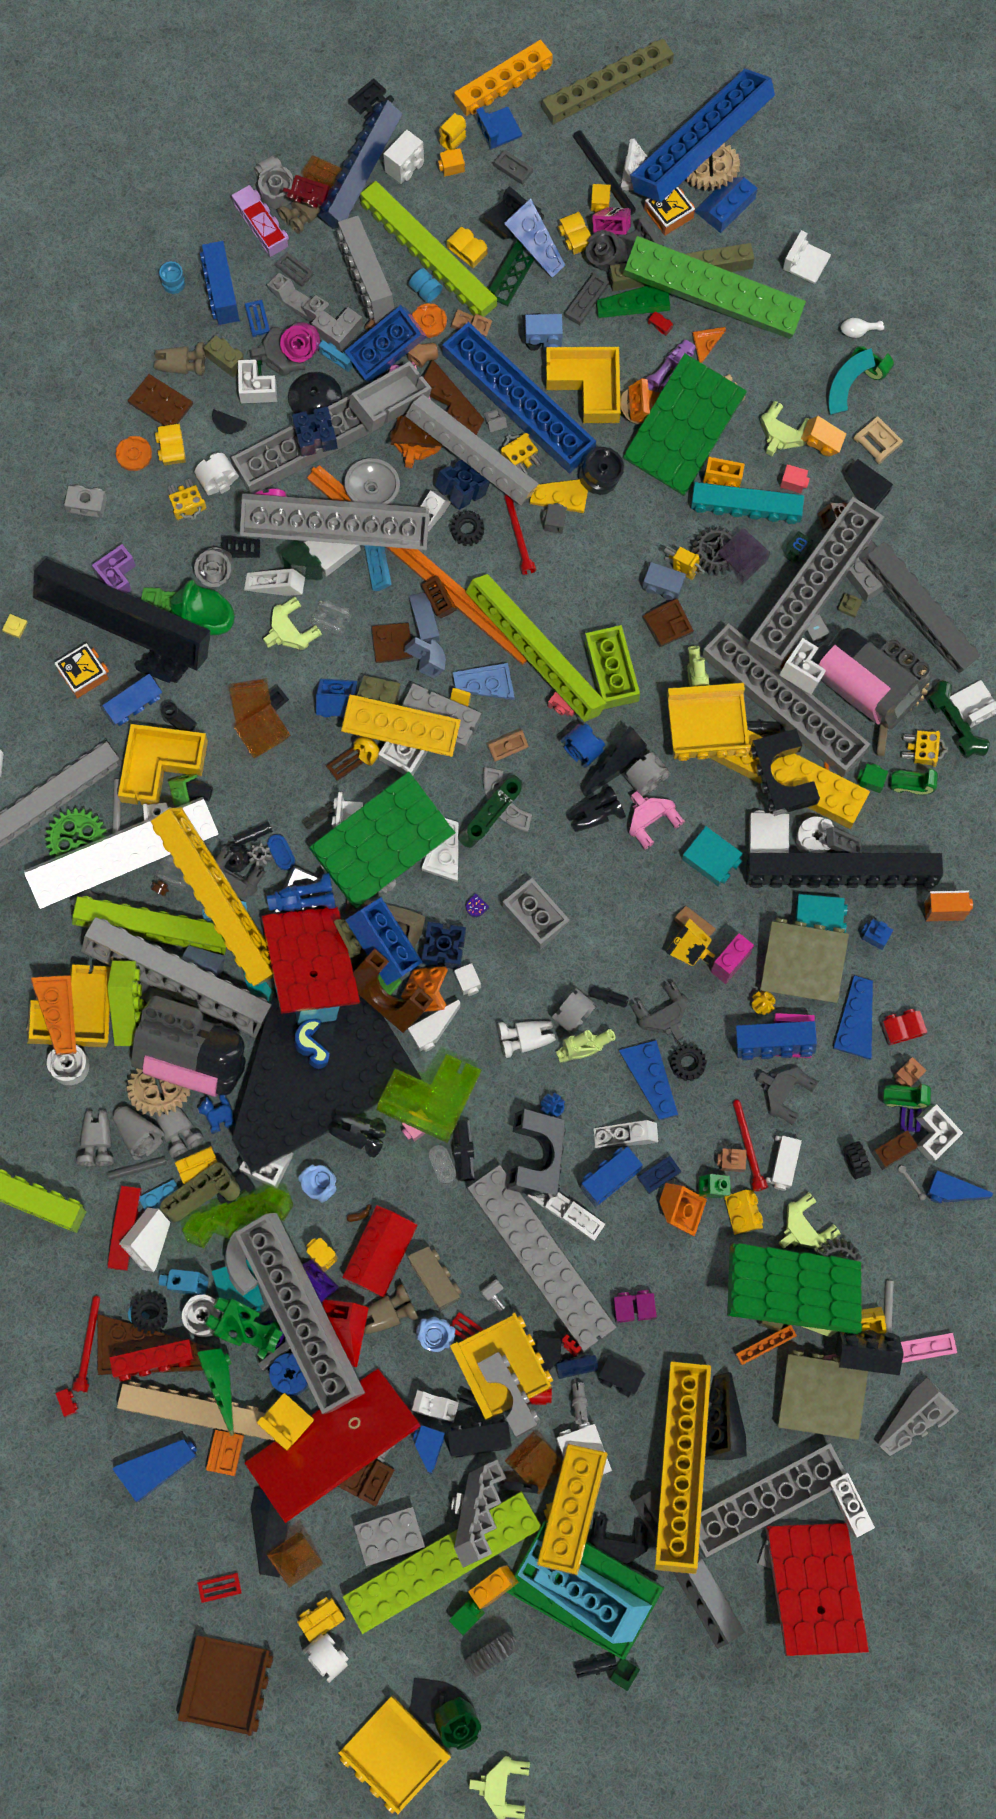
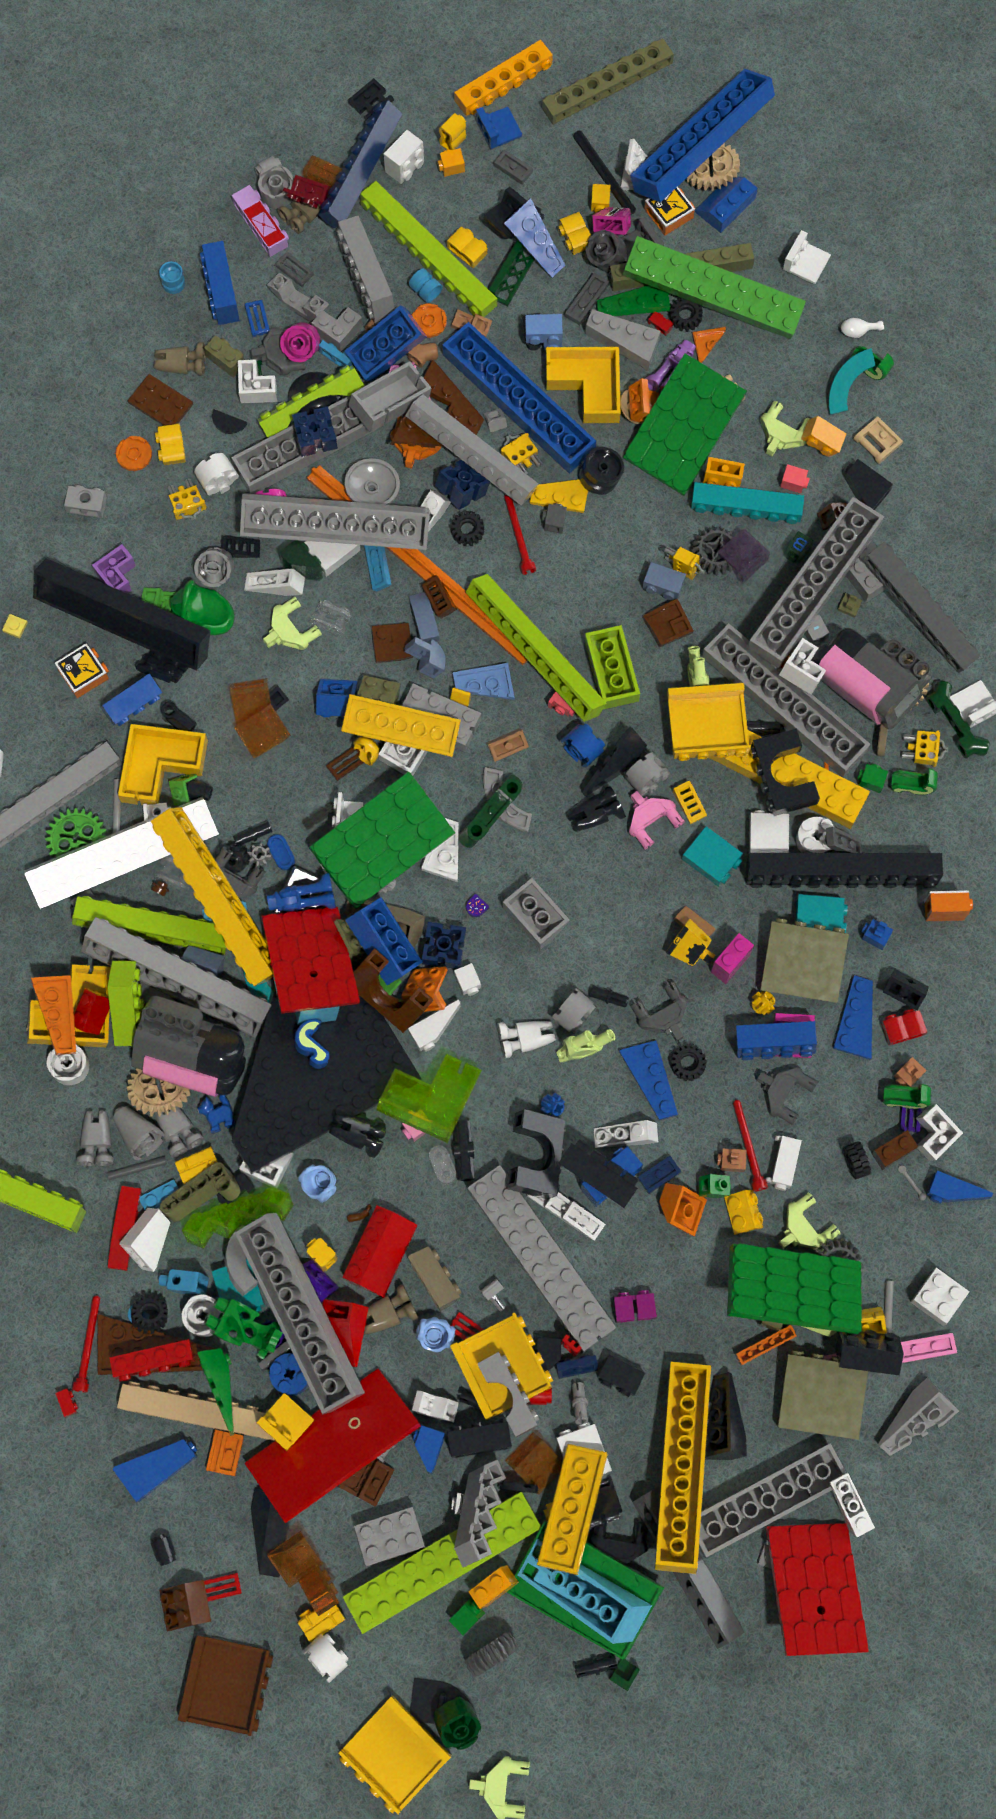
none -> red brick [74,988,110,1035]
none -> black brick [151,1534,176,1566]
none -> reddish brown slope [159,1580,211,1632]
none -> lime arch [257,365,364,438]
none -> clear orange brick [296,1564,340,1616]
none -> black windscreen [558,1139,639,1208]
none -> light grey wedge [586,309,661,371]
none -> black plate [590,1476,622,1528]
none -> black tyre [670,298,703,332]
none -> yellow slope [672,781,707,825]
none -> black brick [883,969,929,1011]
none -> white brick [911,1268,969,1326]

